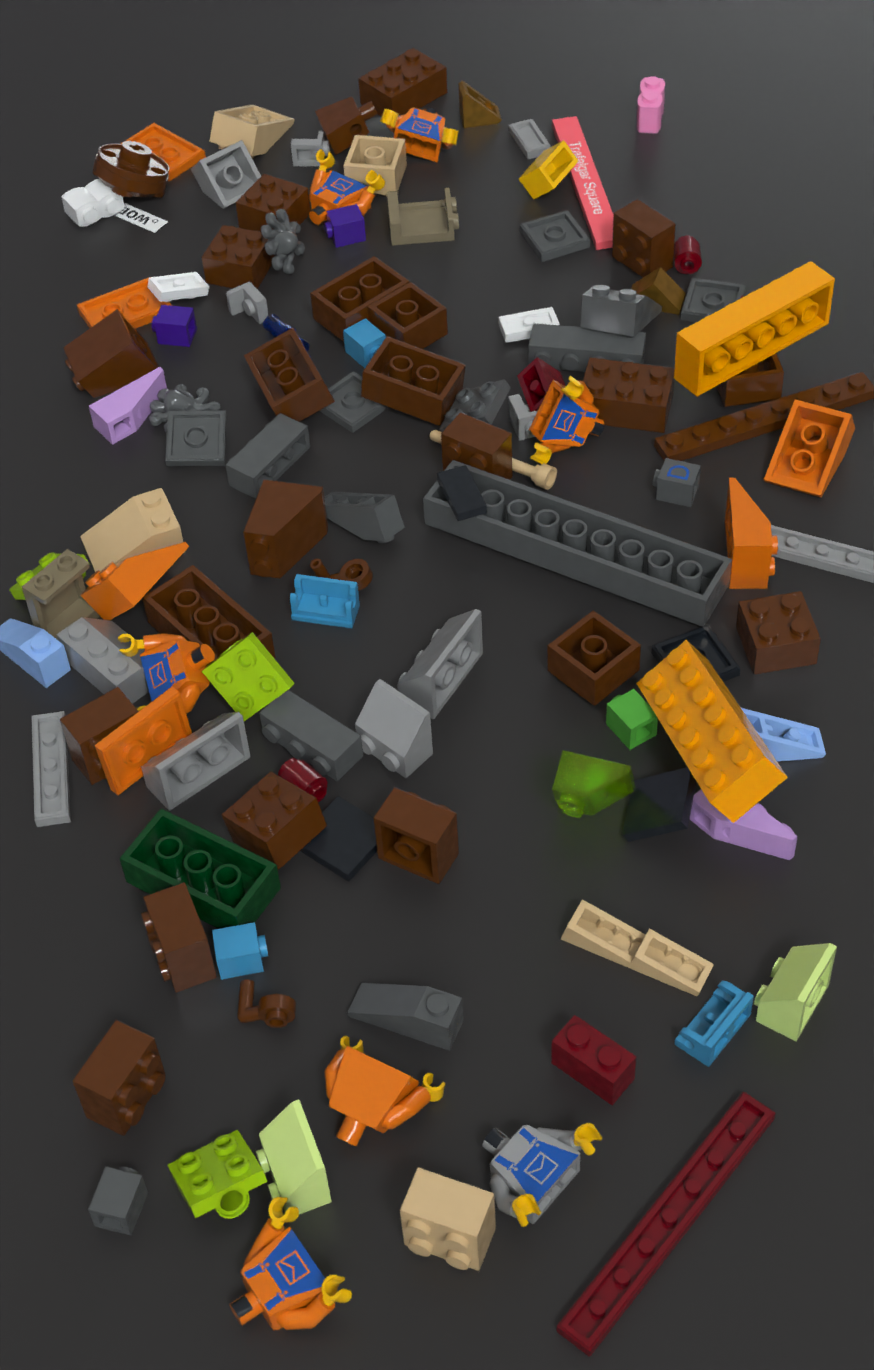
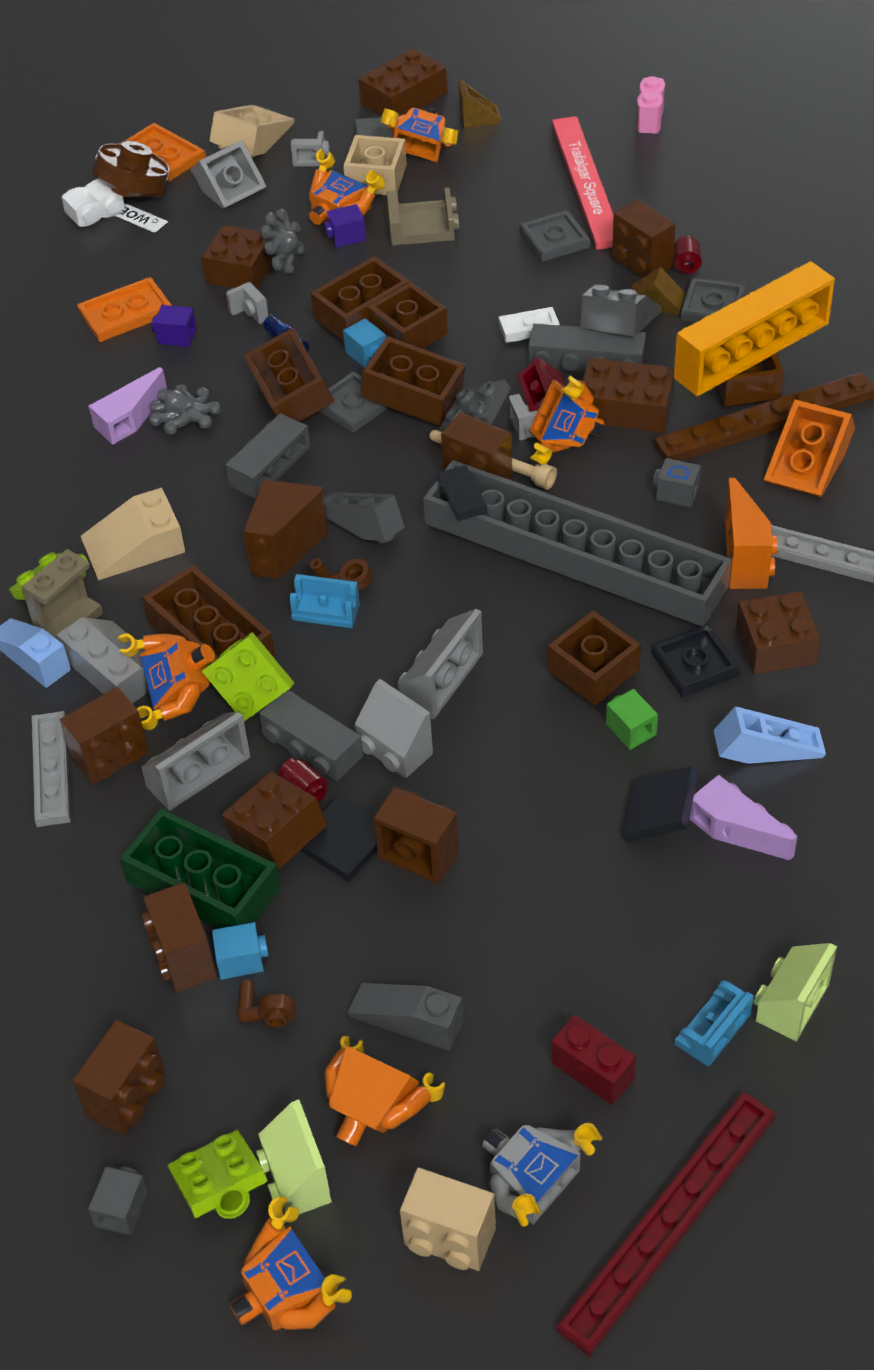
reddish brown slope [63,309,159,398] -> none
orange slope [80,542,189,620] -> none
orange tile [94,687,192,795] -> none
white plate [147,272,209,302] -> none
dark grey tile [165,410,227,466] -> none
reddish brown brick [236,174,310,232] -> none
reddish brown torso [315,97,378,155] -> none
light grey tile [509,119,551,160] -> none
yellow piece [519,140,579,200] -> none
clear neon green slope [552,750,635,818] -> none
tan slope [561,899,714,996] -> none
light orange brick [636,640,788,823] -> none

